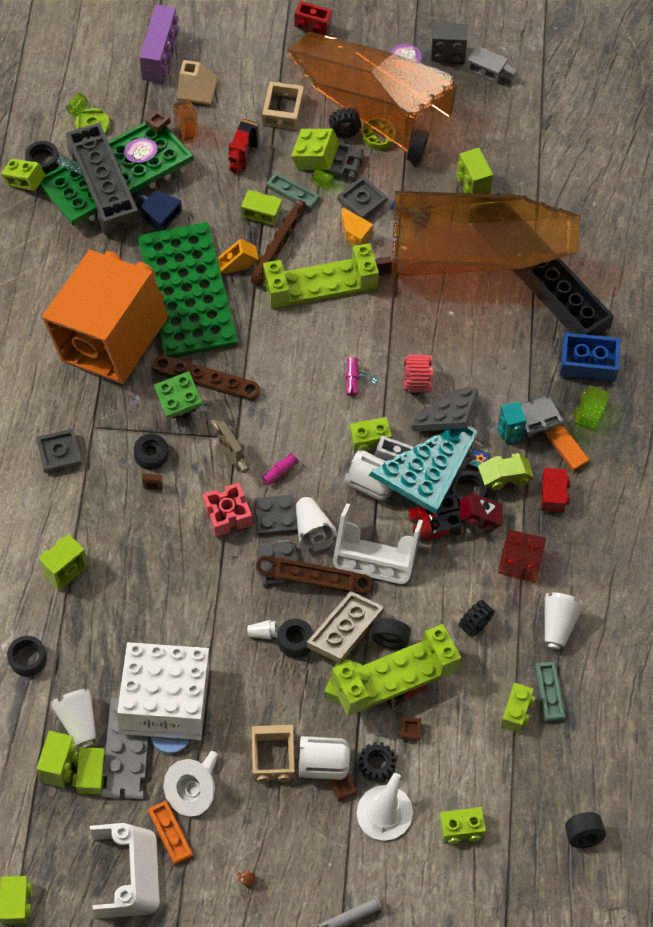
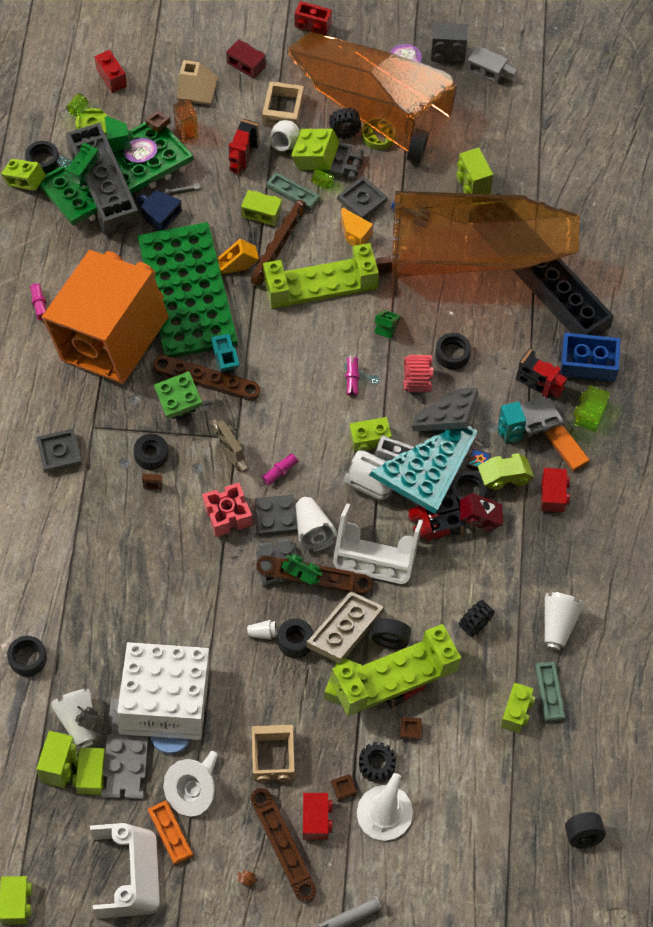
lime brick [39,534,88,591] -> none
medium lavender brick [140,5,180,83] -> none
white cylinder [299,736,350,780] -> none
lime brick [439,807,486,844] -> none
clear red brick [498,529,547,583] -> none
none -> dark pink pin [30,283,46,320]
none -> green hinge [63,143,99,185]
none -> clear smoke hinge [75,706,118,736]
none -> red brick [94,50,127,93]
none -> green slope [105,116,134,152]
none -> light grey hinge [164,183,200,195]
none -> teal brick [211,334,240,372]
none -> dark red brick [226,39,266,79]
none -> reddish brown plate [251,788,316,903]
none -> white piece [270,120,300,151]
none -> green hinge [281,553,323,586]
none -> red brick [303,793,332,840]
none -> green slope [374,310,402,339]
none -> black tyre [435,333,471,370]
none -> hips [516,348,567,398]

